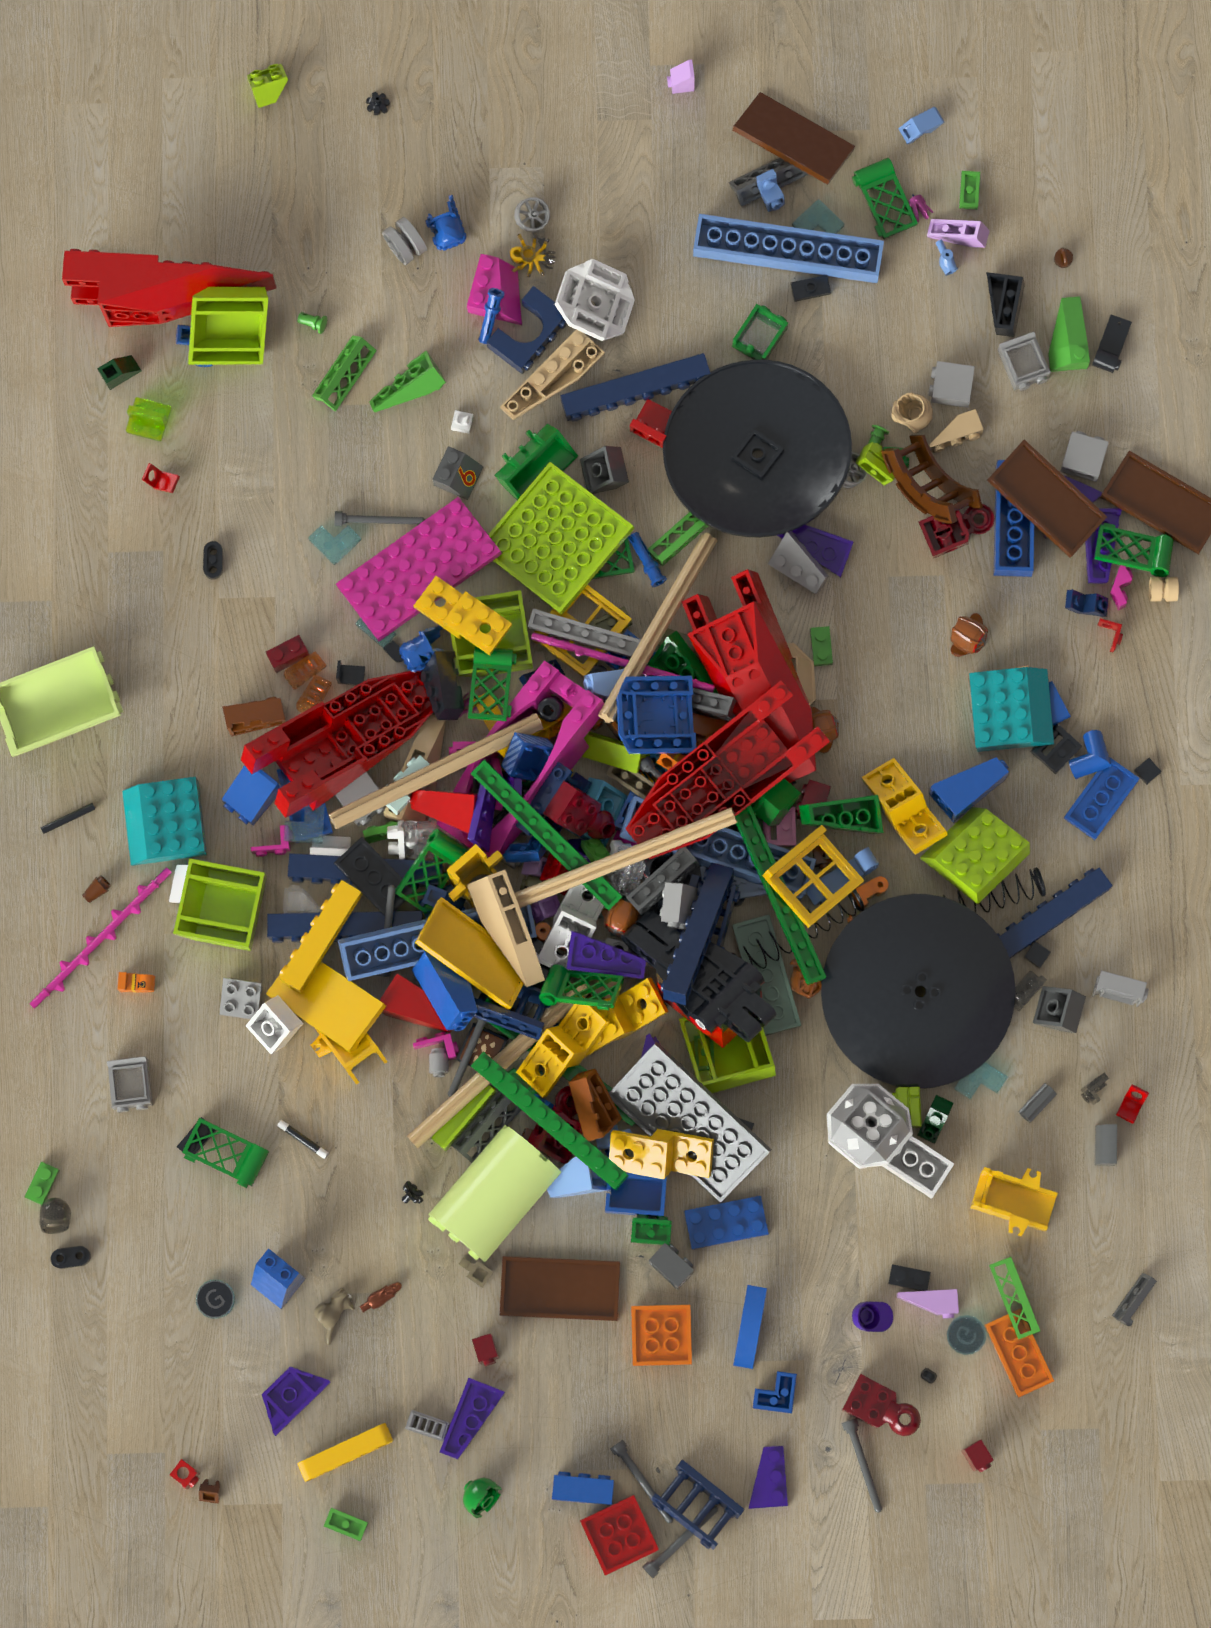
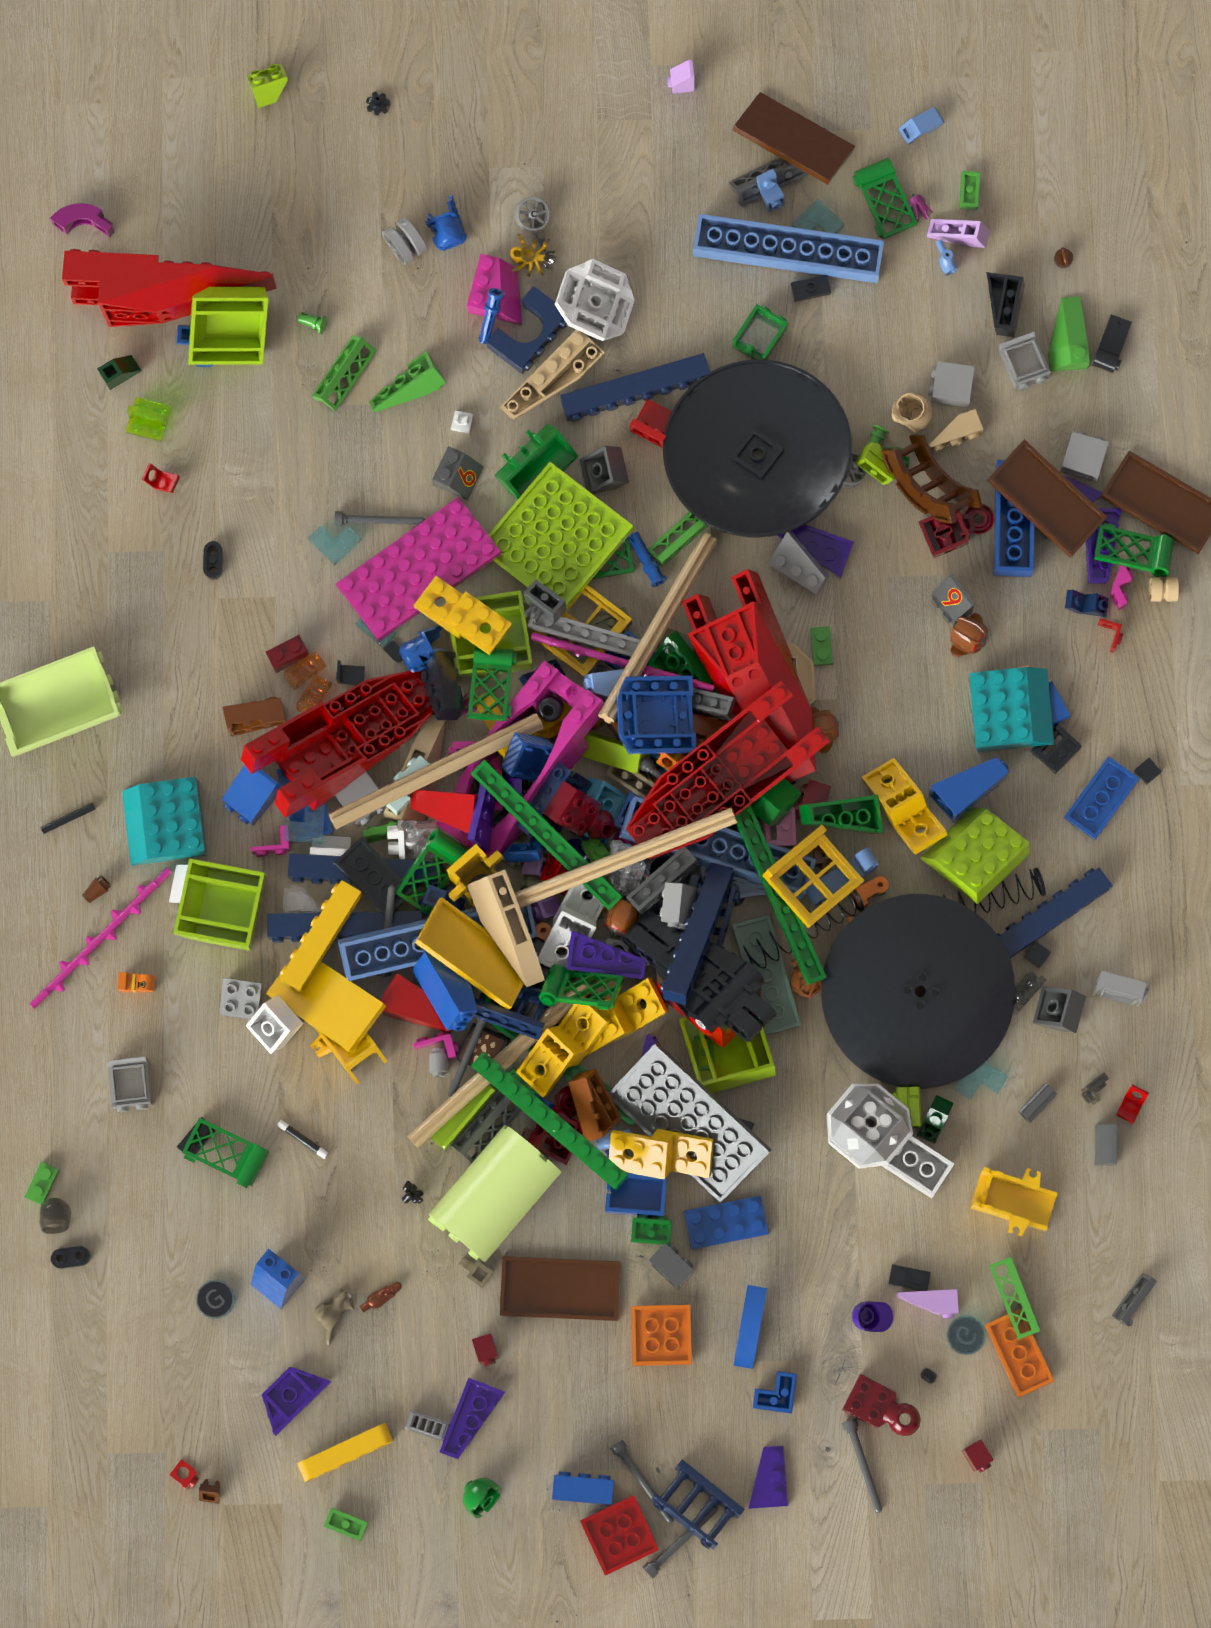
light blue slope [547,1156,607,1198] -> none
blue brick [1069,730,1112,779] -> none
none -> magenta arch [50,203,114,237]
none -> dark grey brick [524,579,566,624]
none -> dark grey slope [931,574,975,626]

